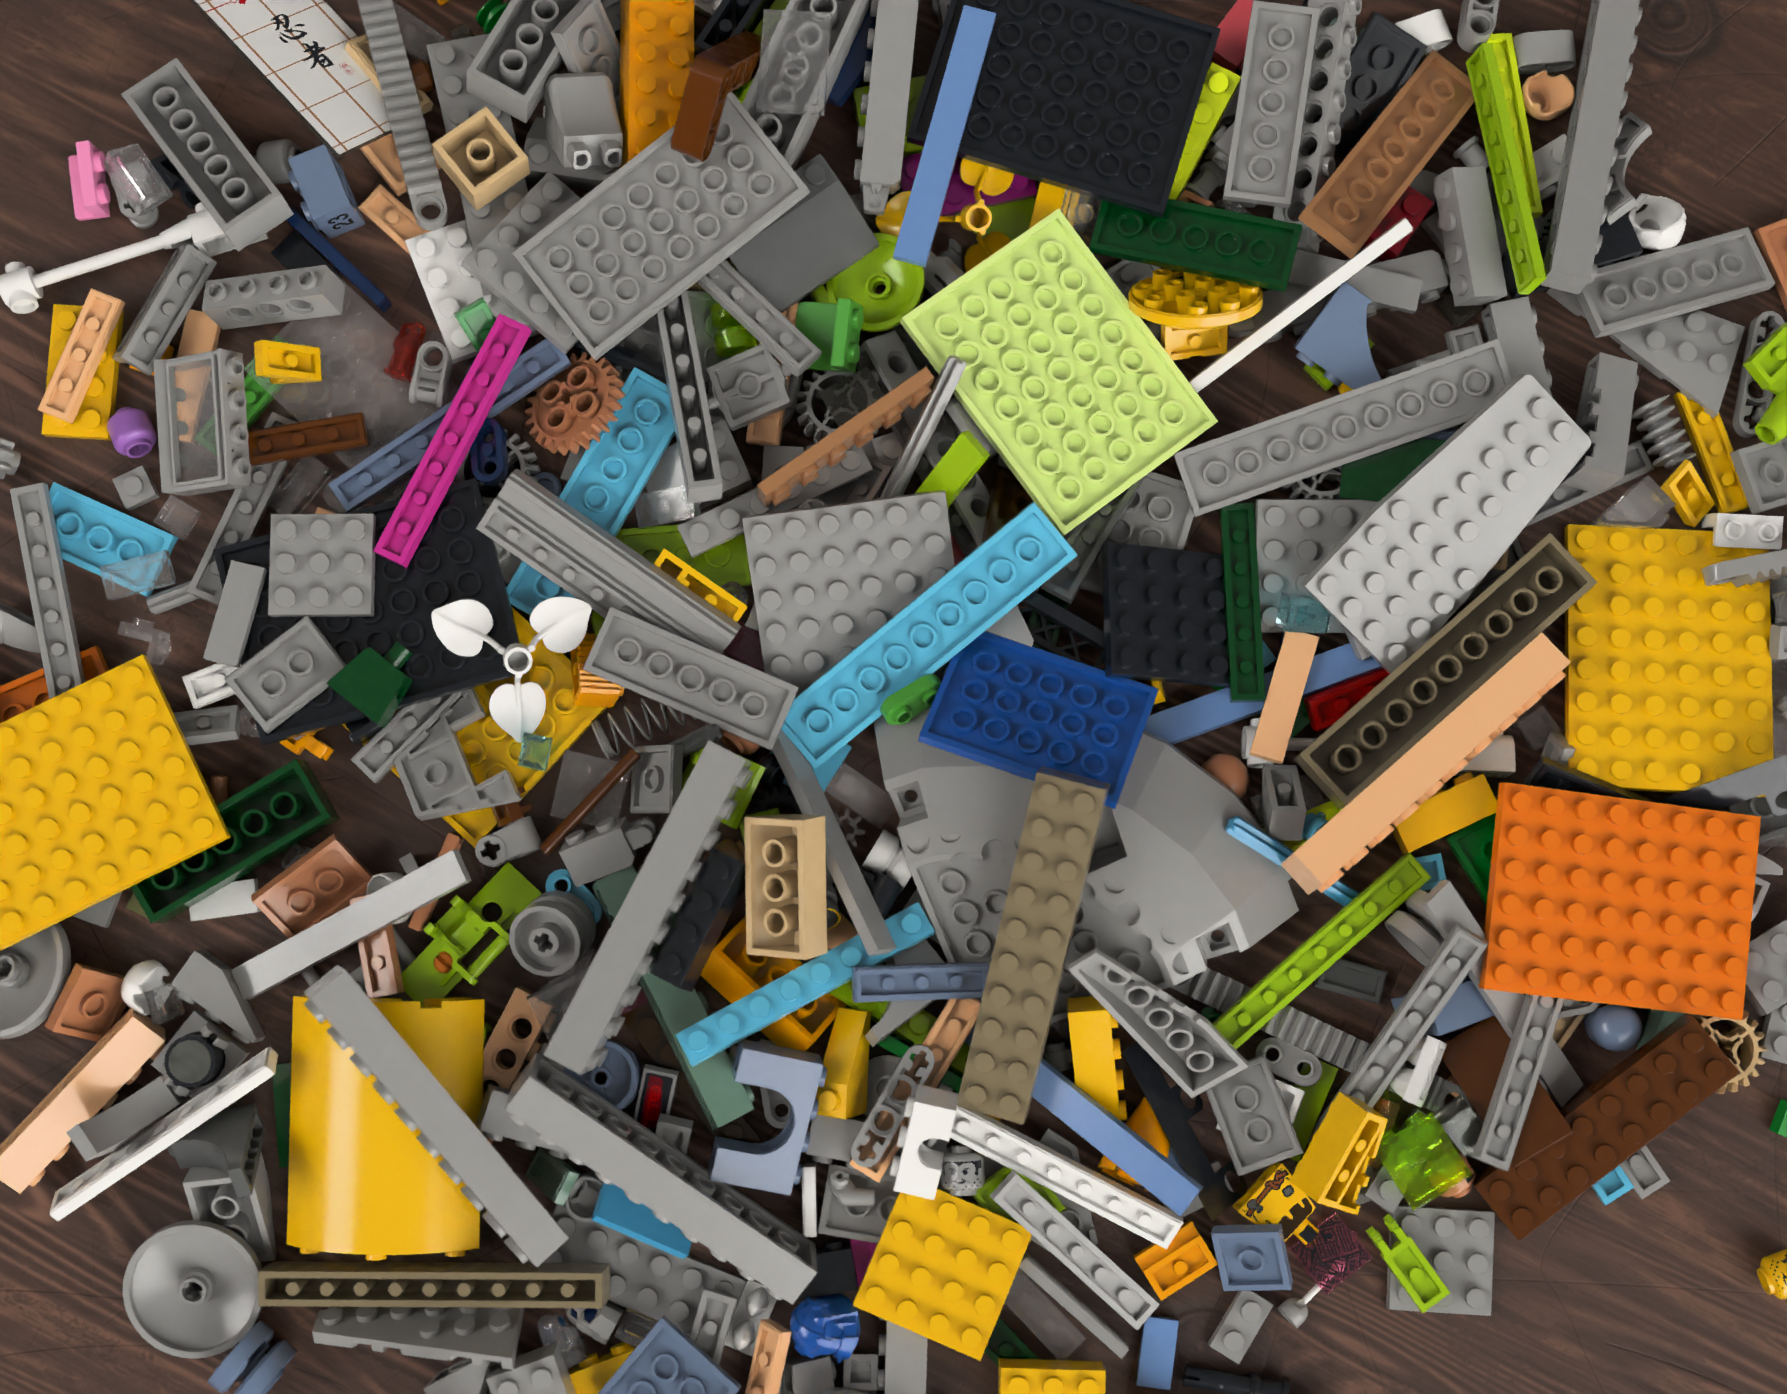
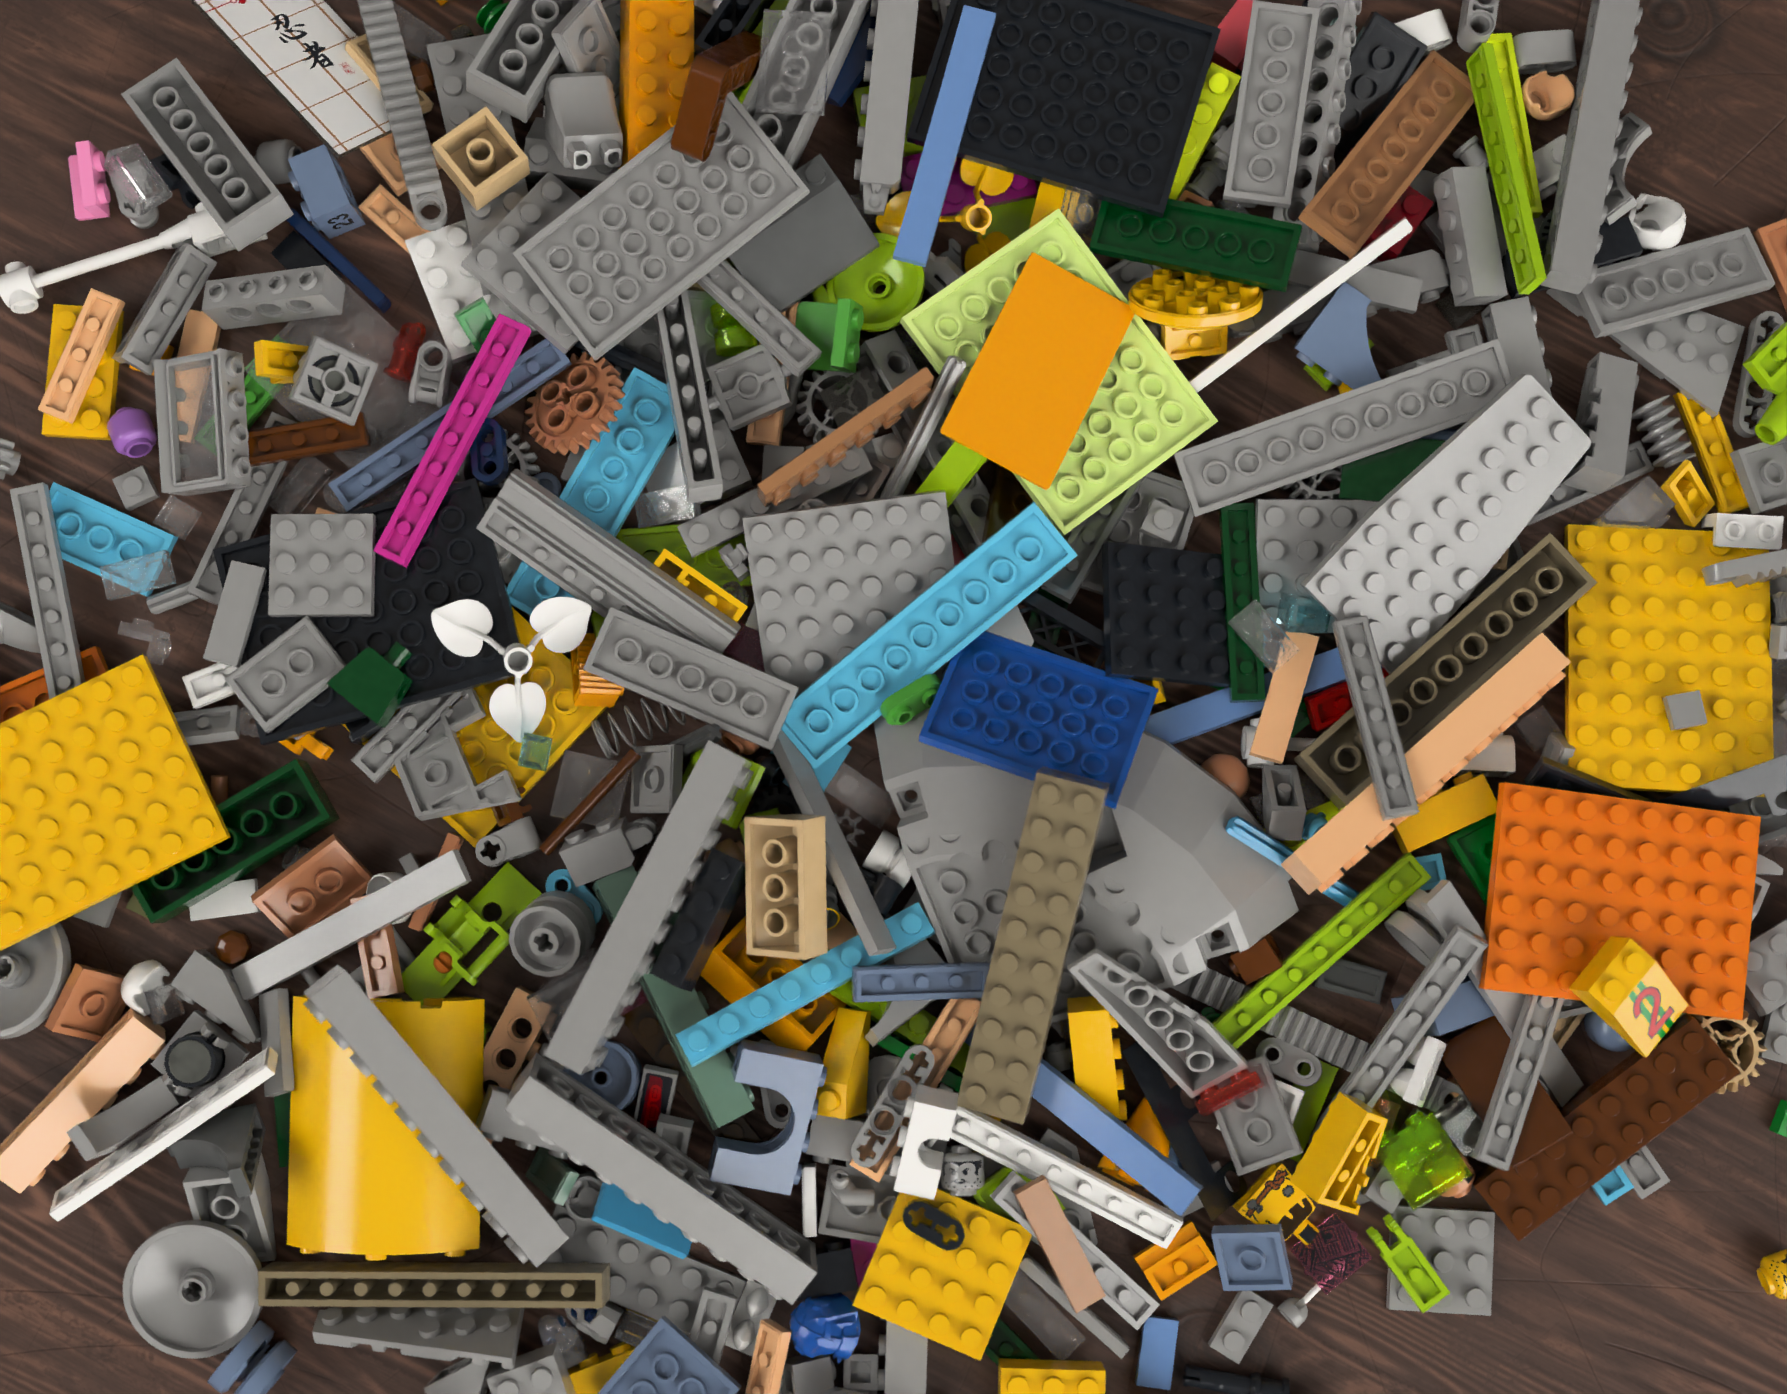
none -> reddish brown tile [215,930,252,964]
none -> light grey tile [259,988,295,1097]
none -> light grey piece [288,335,378,426]
none -> light grey plate [719,543,750,582]
none -> black beam [903,1199,965,1250]
none -> light orange piece [940,252,1135,490]
none -> tile [1013,1174,1106,1313]
none -> light grey plate [1139,499,1185,545]
none -> clear red plate [1194,1069,1265,1117]
none -> clear plate [1228,599,1300,674]
none -> reddish brown brick [1228,933,1284,985]
none -> light grey tile [1332,615,1419,821]
none -> yellow slope [1569,936,1688,1058]
none -> light grey tile [1663,690,1708,731]

